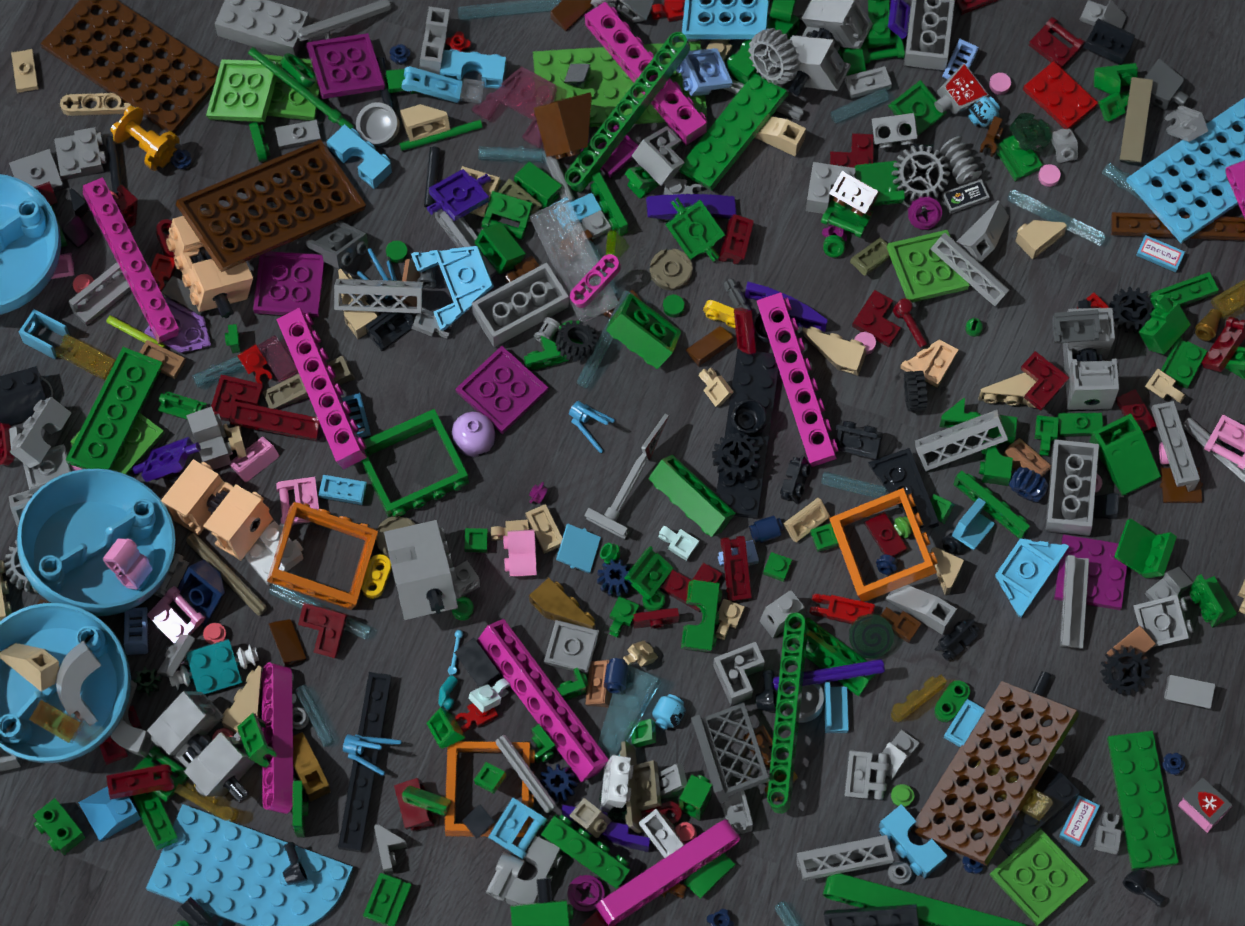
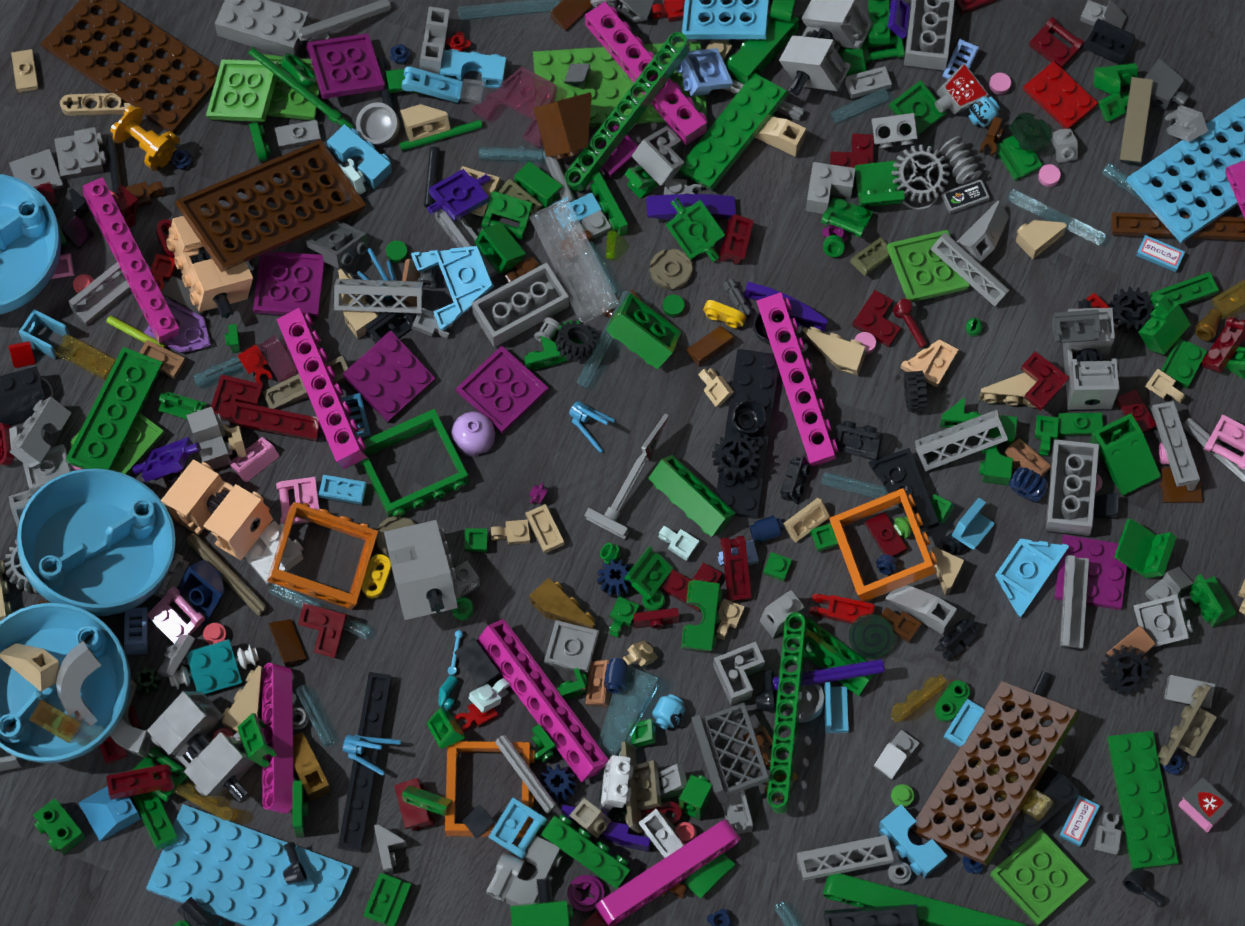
bright pink brick [103,538,153,590] -> none
green plate [474,762,507,794] -> none
bright pink brick [503,529,537,576] -> none
medium azure piece [556,524,601,573] -> none
dark pink beam [570,254,621,308] -> none
dark red plate [734,307,756,354] -> none
light grey gear [748,28,801,85] -> none
bracket [829,171,880,217] -> none
light grey plate [844,750,889,800] -> none
magenta gear [908,196,942,229] -> none
green plate [953,470,1030,539] -> none
none -> red slope [8,341,36,368]
none -> reddish brown plate [126,181,165,208]
none -> light aqua plate [338,158,366,195]
none -> magenta plate [342,330,435,422]
none -> dark tan bracket [1158,683,1217,766]

